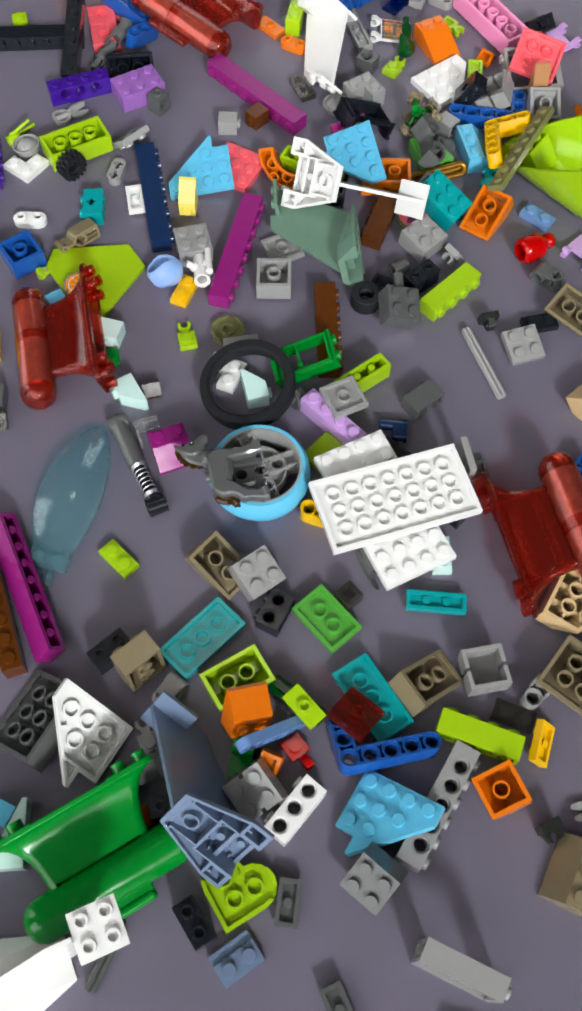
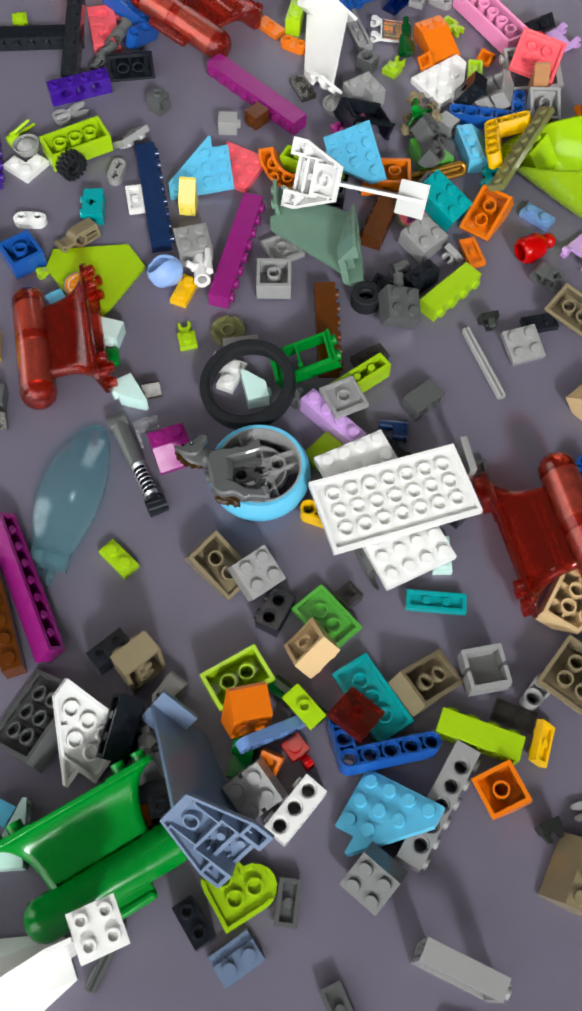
medium lavender brick [110,64,166,113] -> none
teal plate [160,597,246,681] -> none
none -> black brick [96,693,145,765]
none -> tan slope [284,617,340,679]
none -> clear smoke plate [350,343,389,368]
none -> orange slope [417,50,435,72]
none -> orange plate [458,237,486,268]

